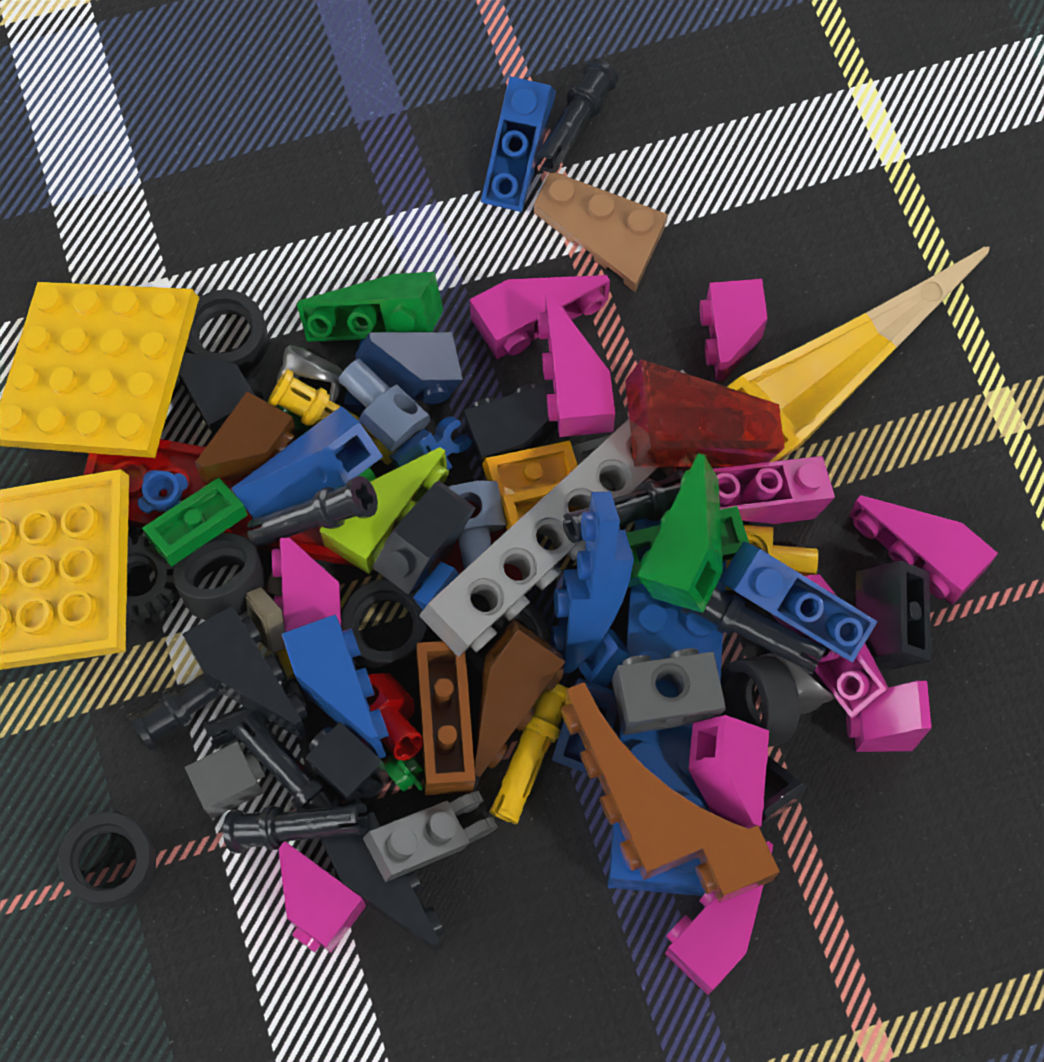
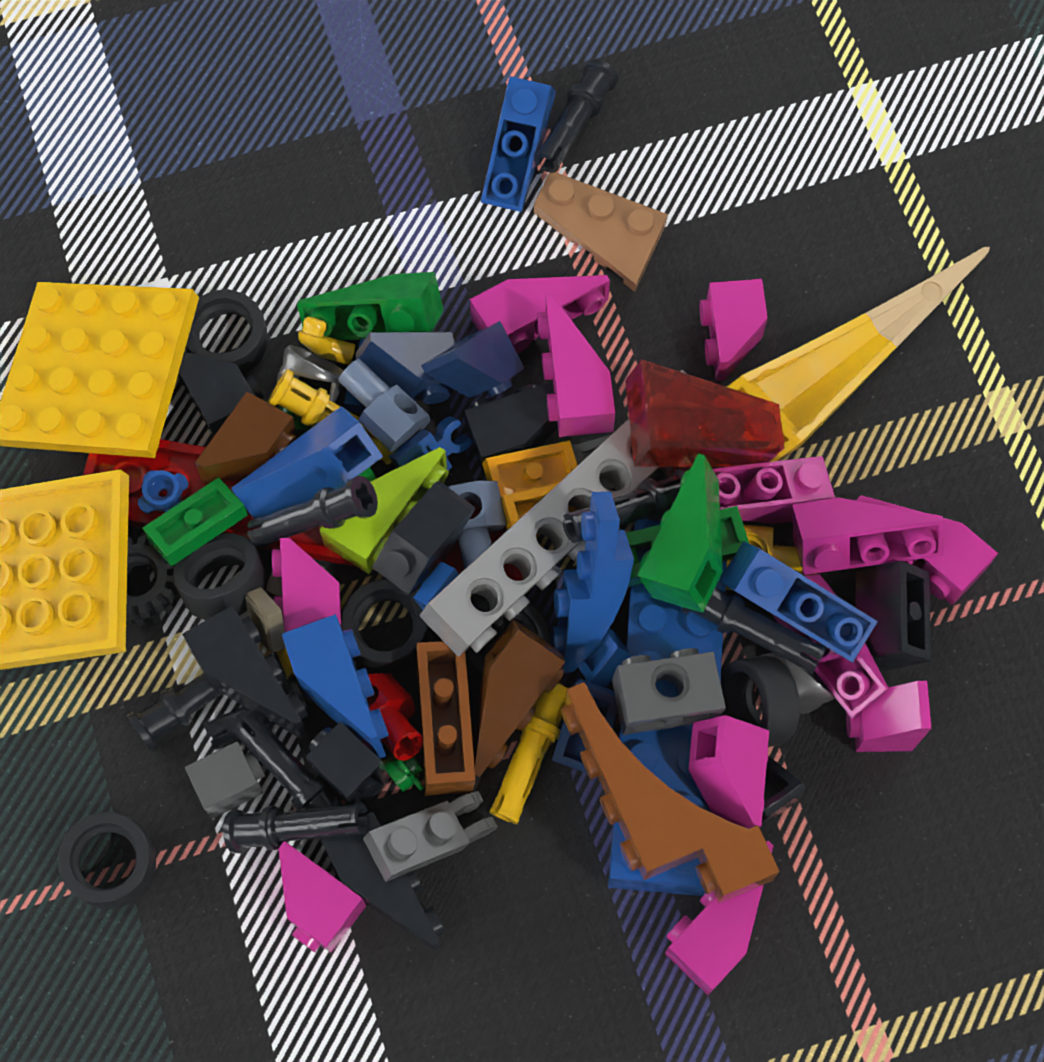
none -> yellow arm [298,317,355,365]
none -> dark blue slope [421,321,524,398]
none -> dark pink slope [792,498,944,575]

